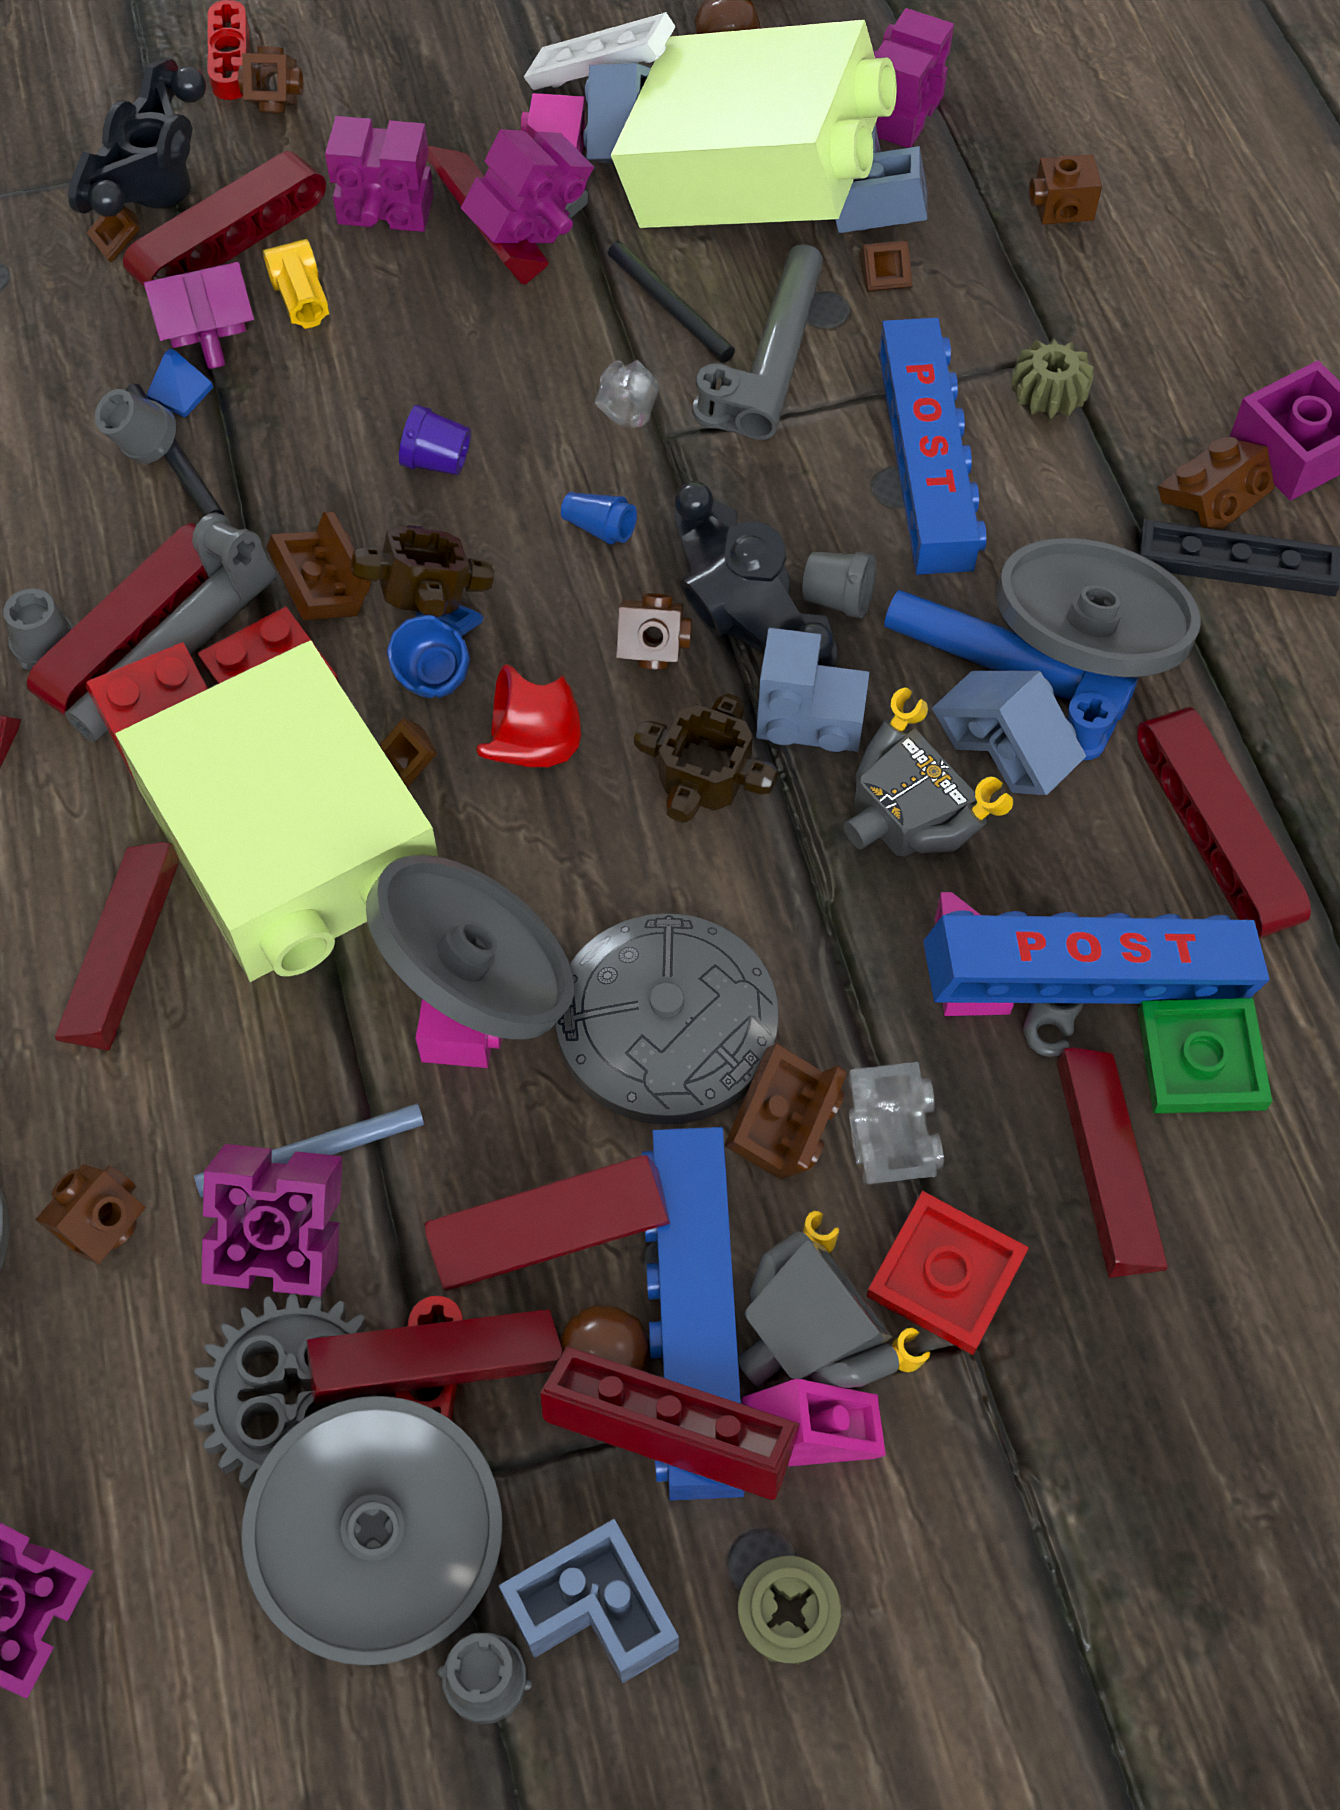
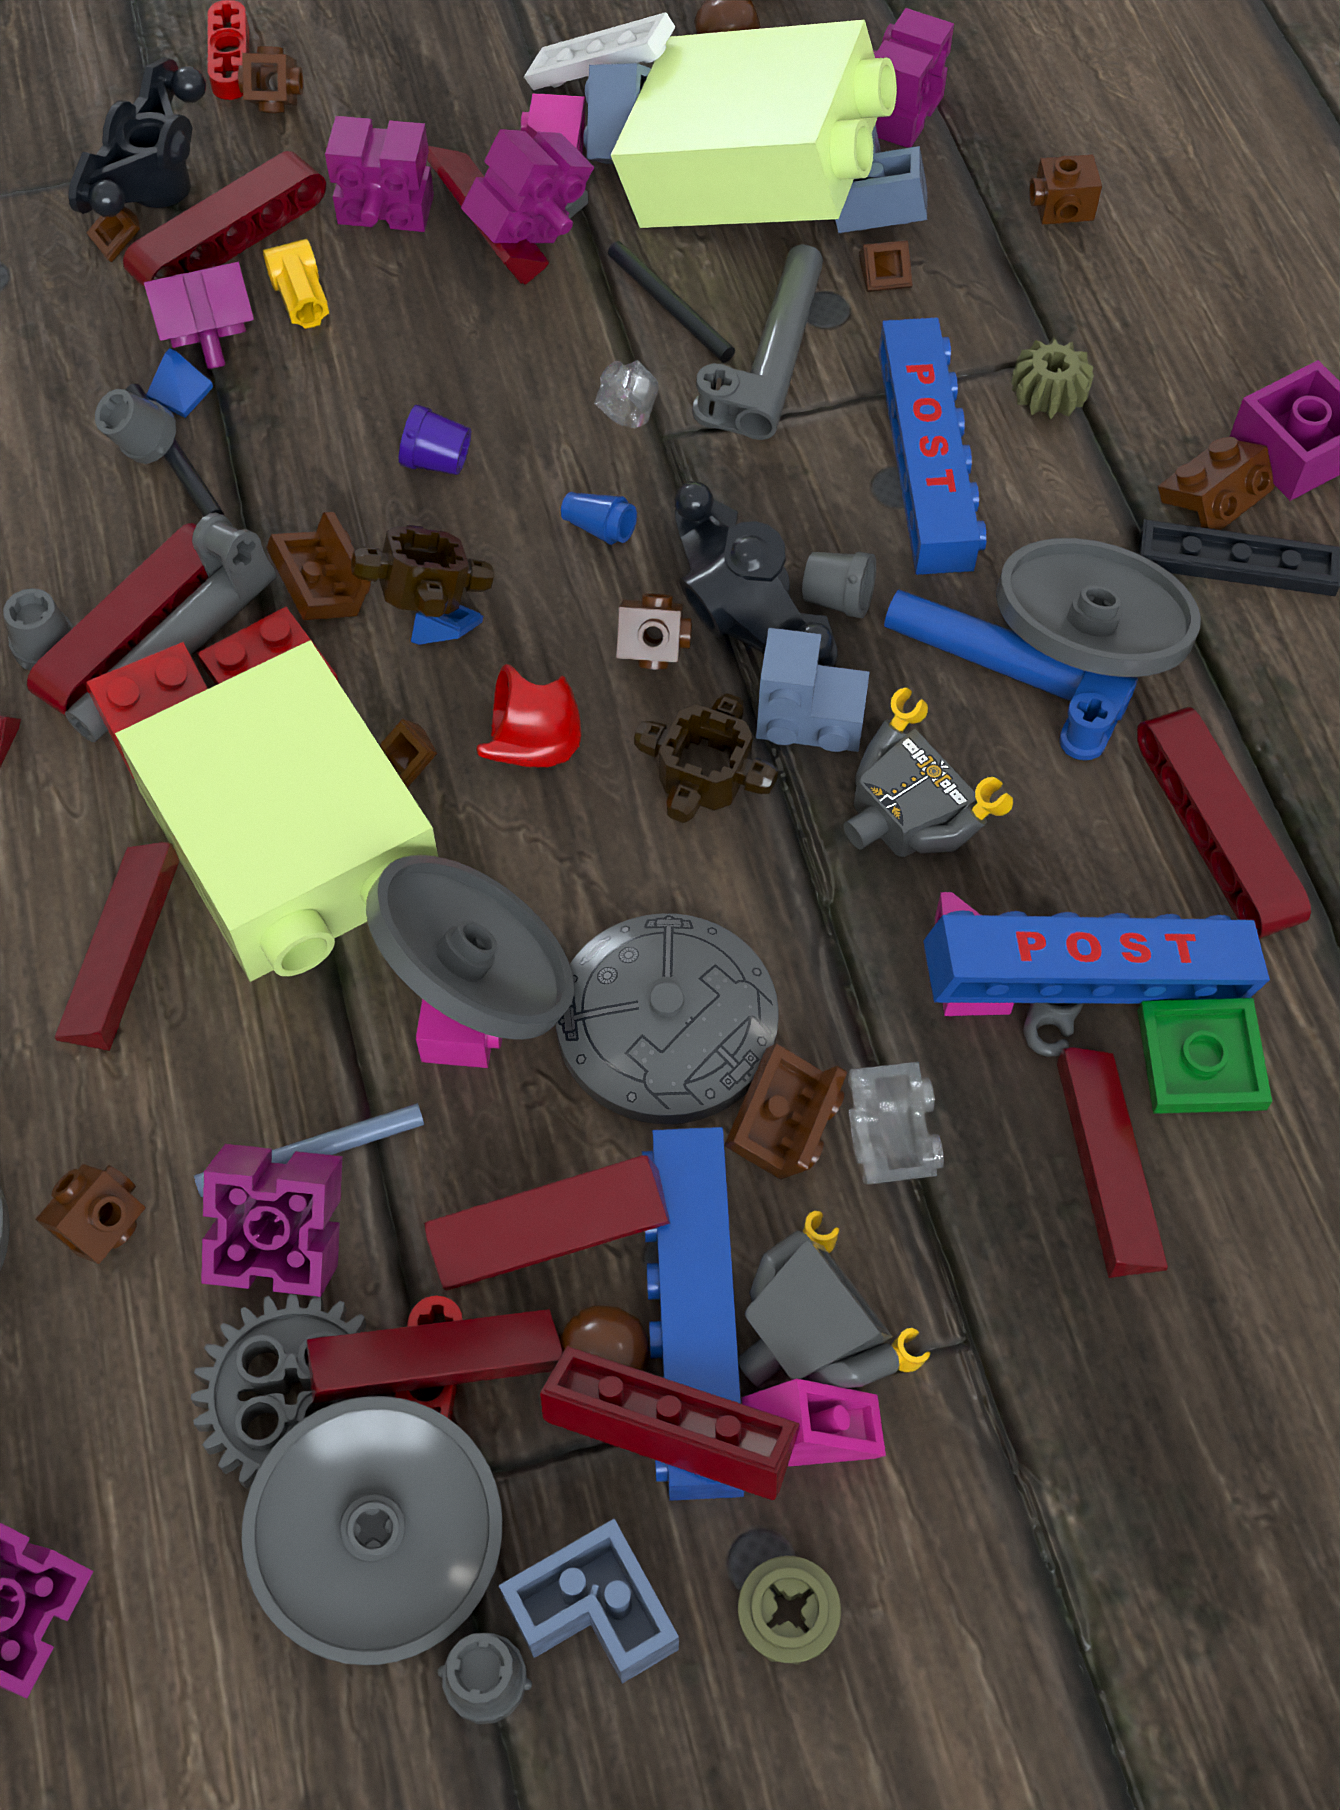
blue hair [386,615,471,699] -> none
red plate [866,1191,1029,1355] -> none
sand blue brick [932,671,1086,795] -> none

